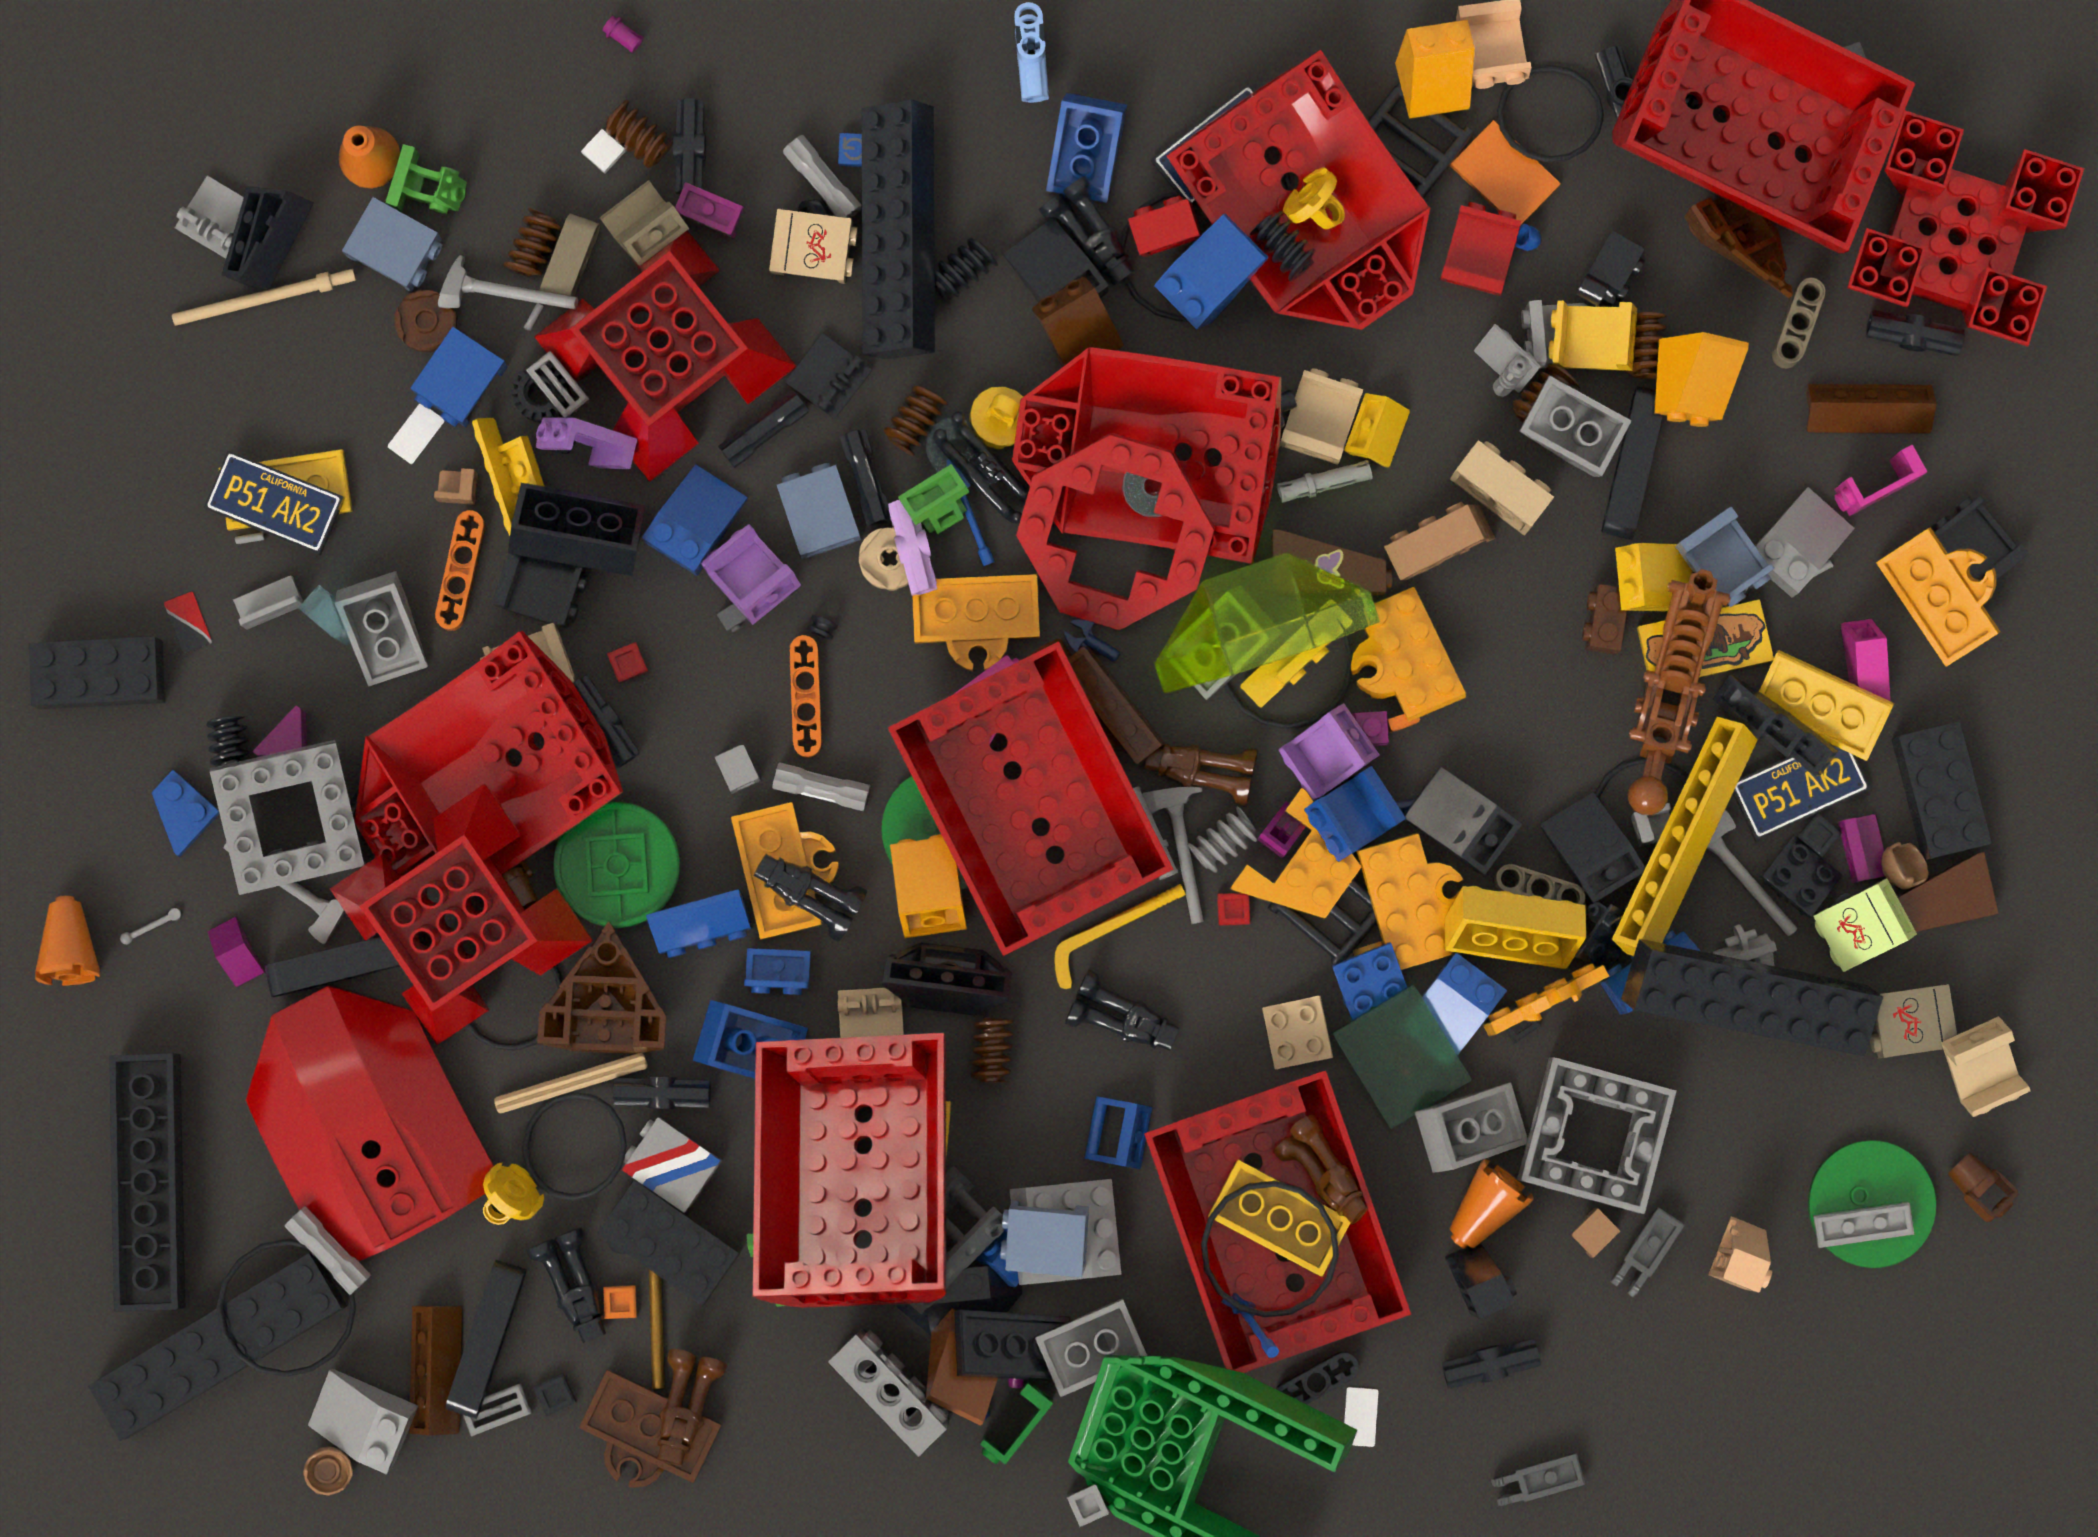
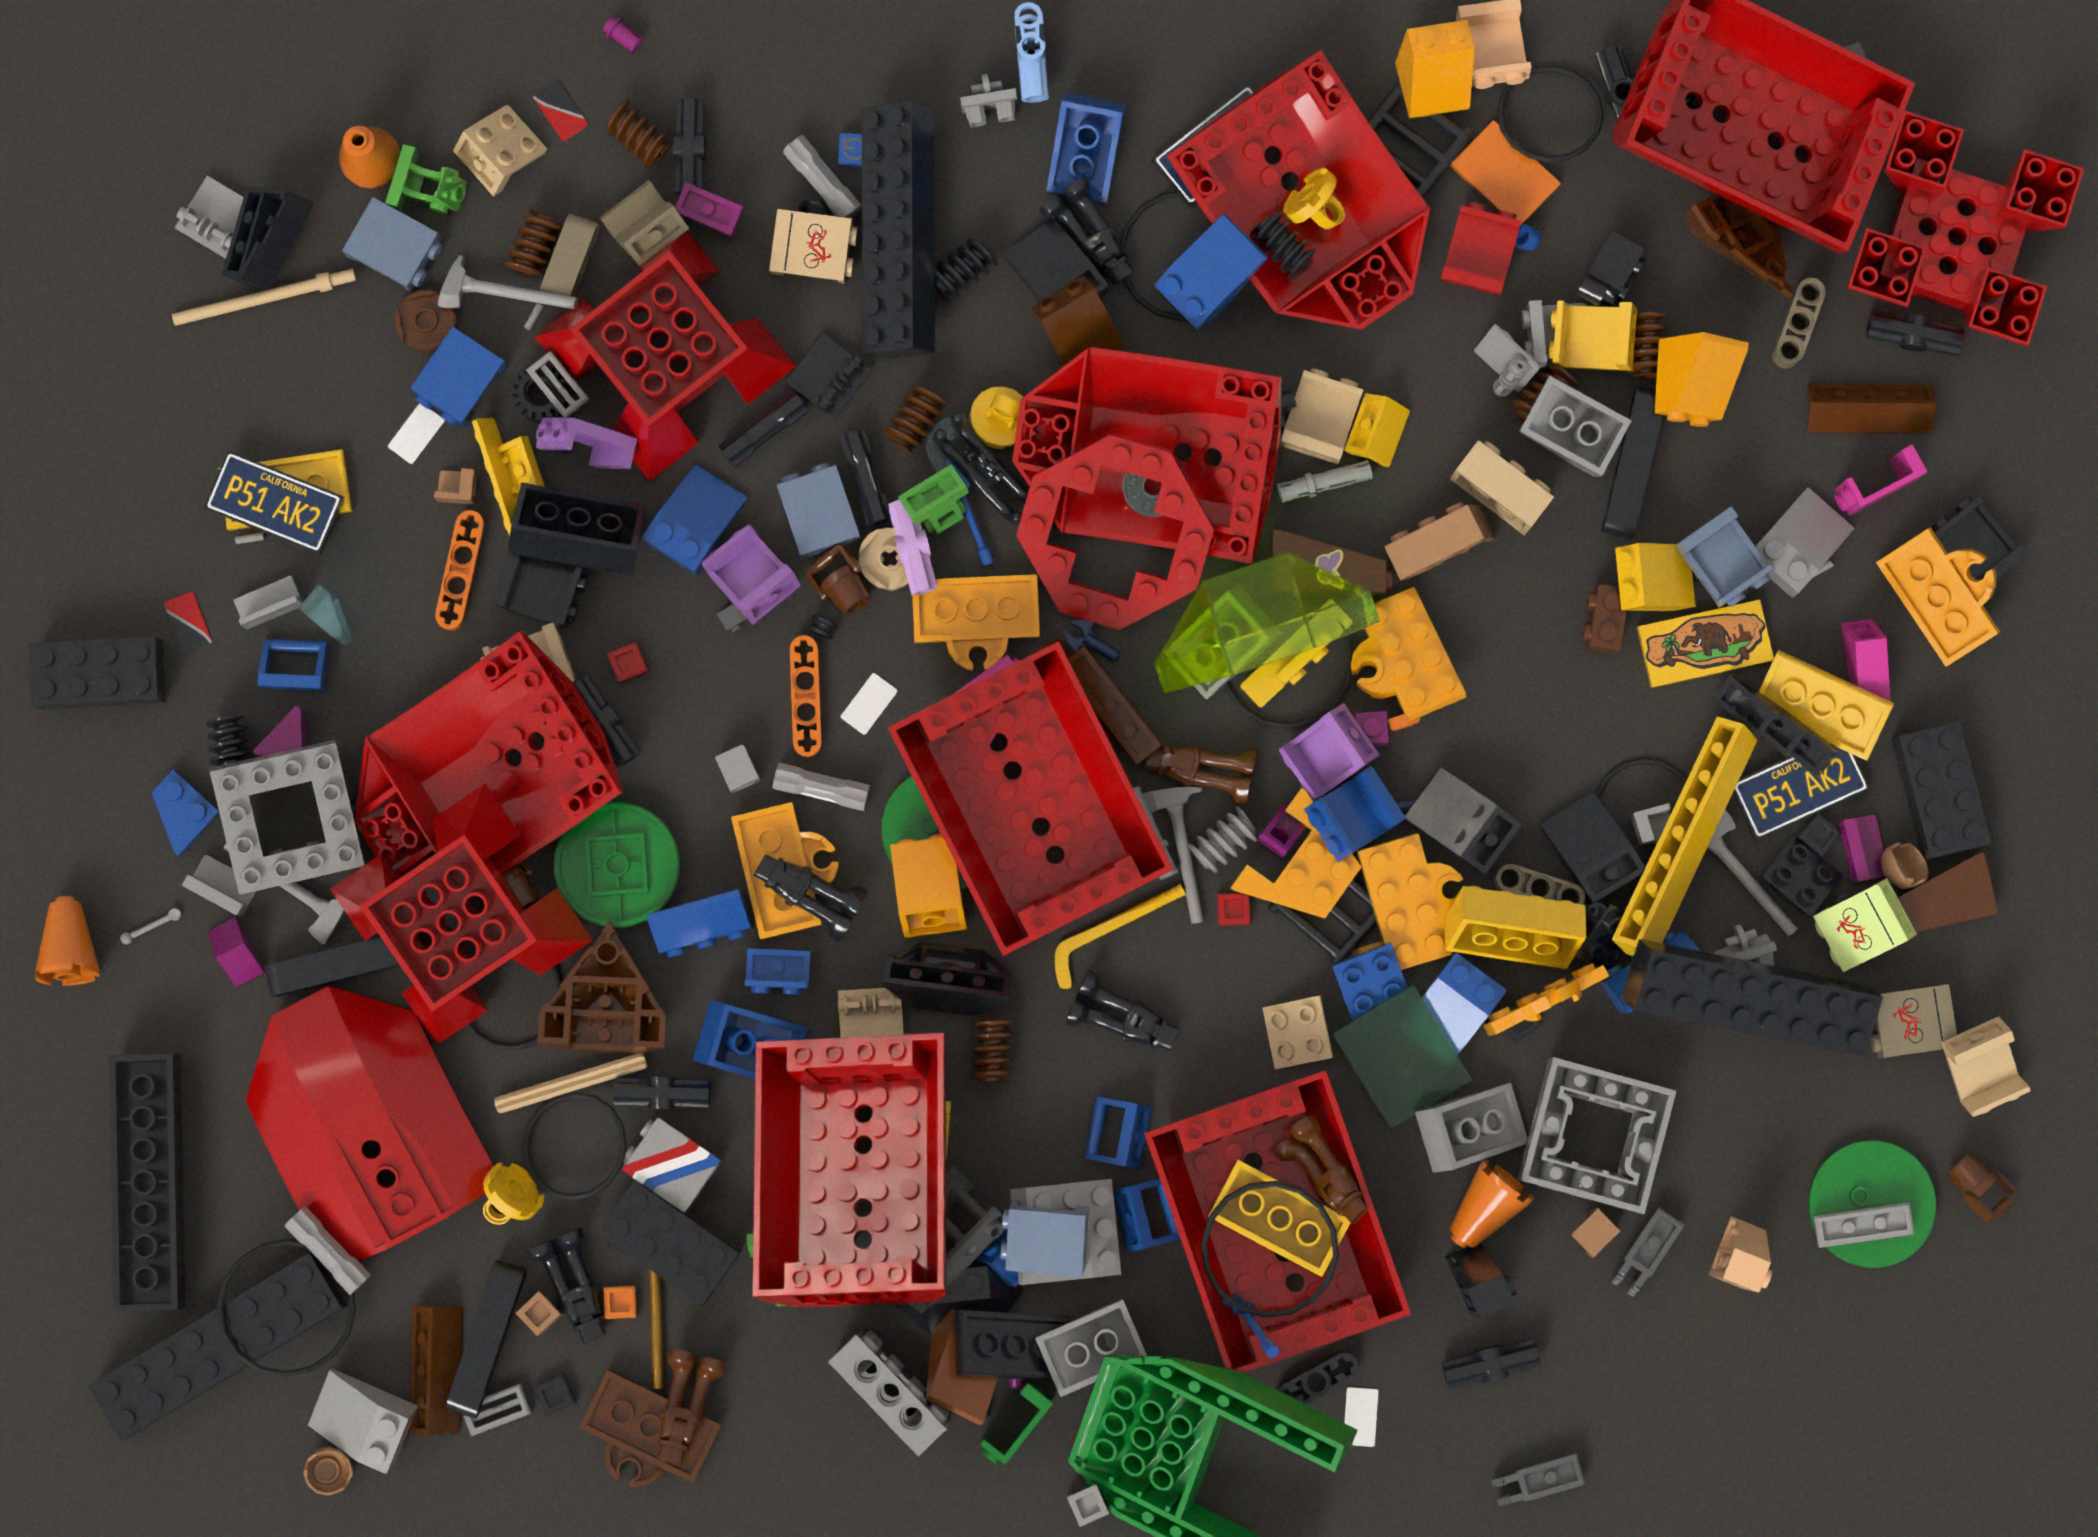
light grey slope [335,571,428,687] -> none
white tile [581,129,626,174] -> none
red brick [1128,196,1202,257] -> none
dark orange piece [1628,569,1731,815] -> none
none -> light grey panel [182,855,257,917]
none -> blue tile [257,639,328,692]
none -> tan bracket [453,105,547,197]
none -> medium nougat panel [516,1291,565,1336]
none -> sticker [533,81,588,141]
none -> reddish brown piece [806,545,871,616]
none -> white sticker [841,673,897,735]
none -> light grey hips [960,74,1017,128]
none -> blue tile [1113,1178,1181,1252]

